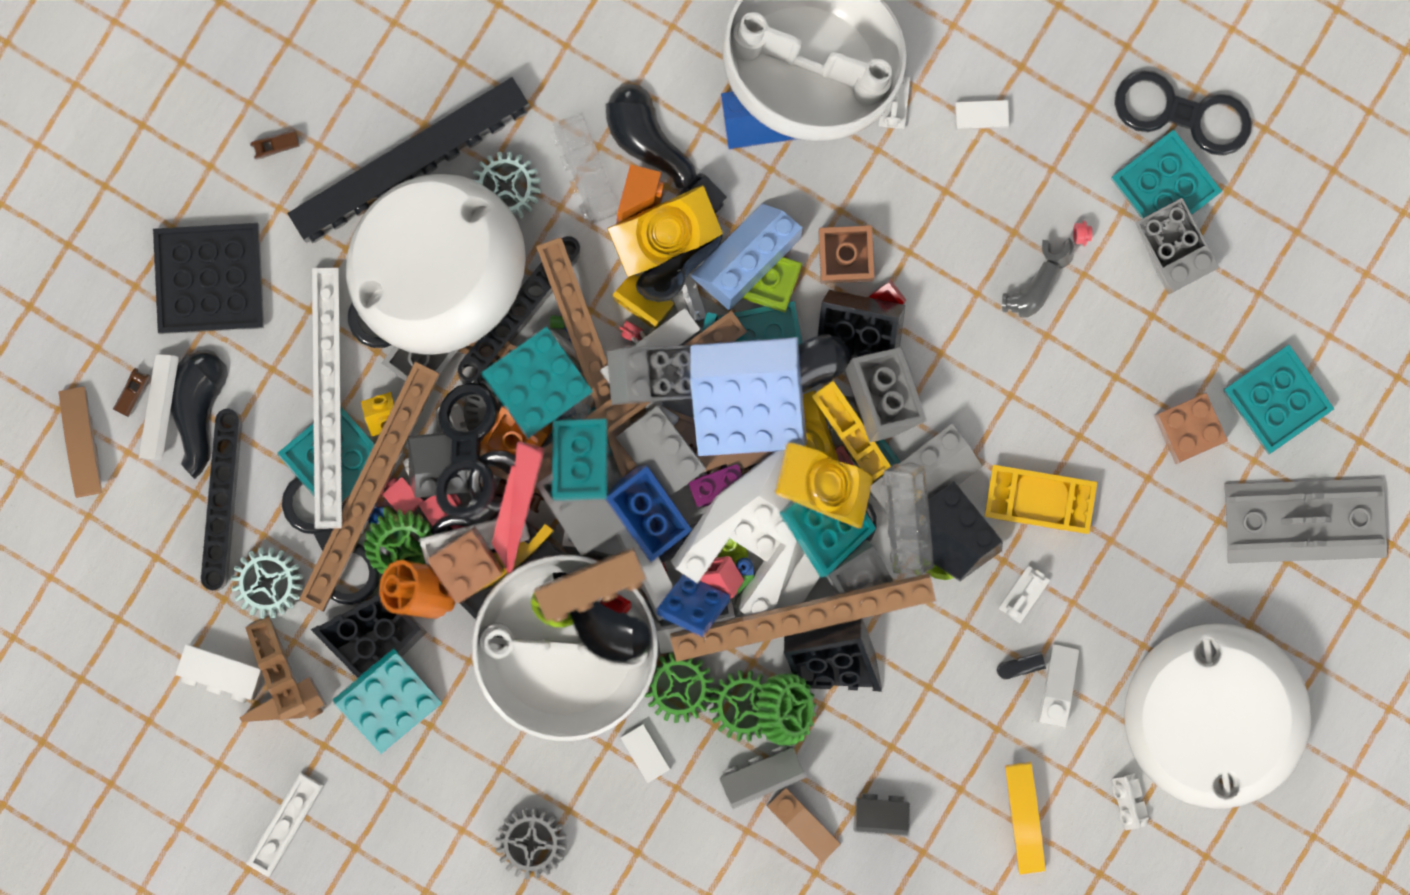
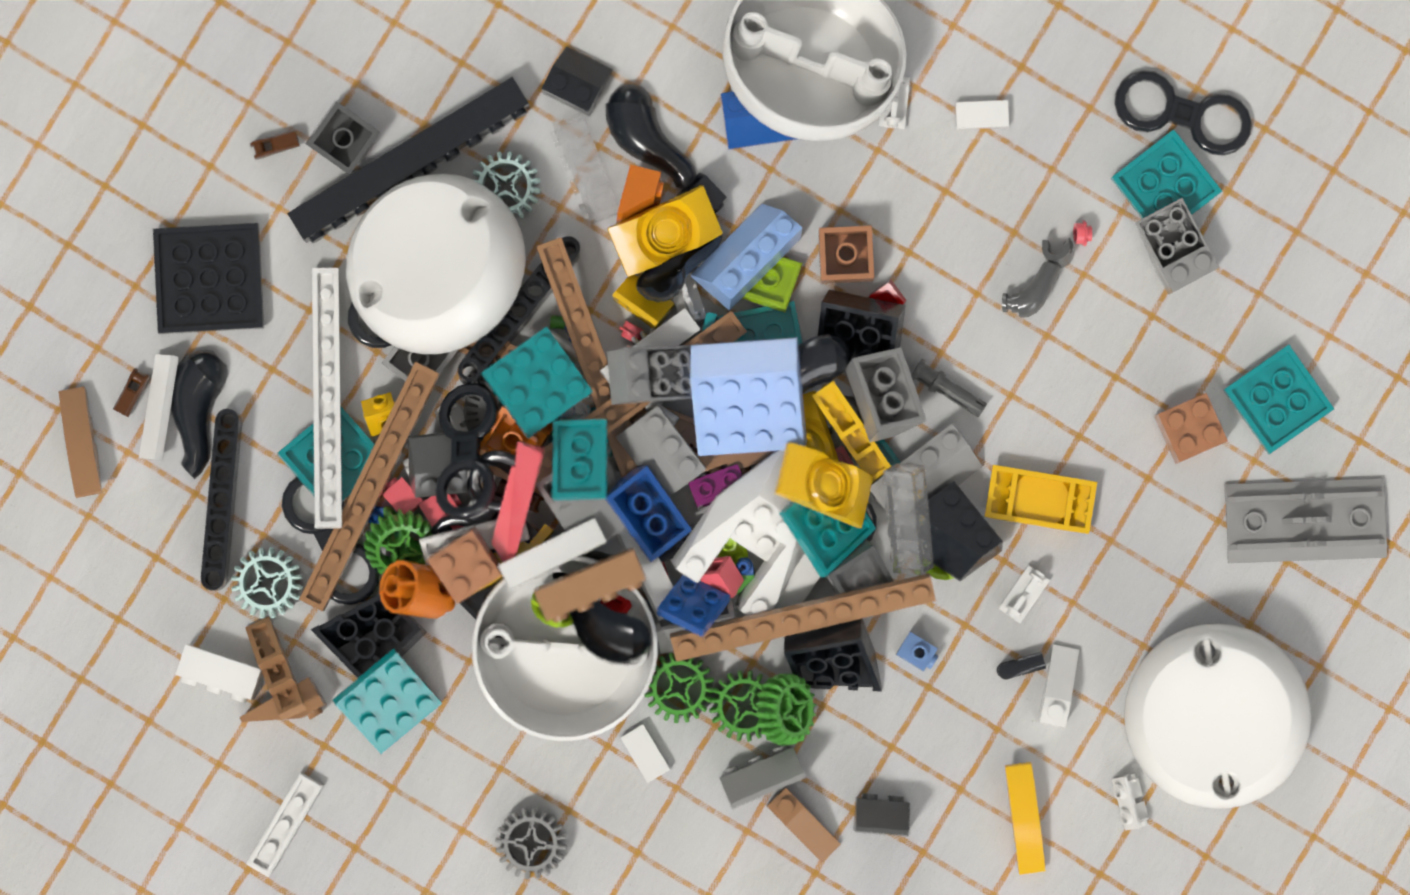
none -> dark grey slope [305,101,380,175]
none -> white tile [498,518,607,591]
none -> black slope [541,47,613,117]
none -> medium blue brick [895,632,939,671]
none -> dark grey pin [911,359,987,418]

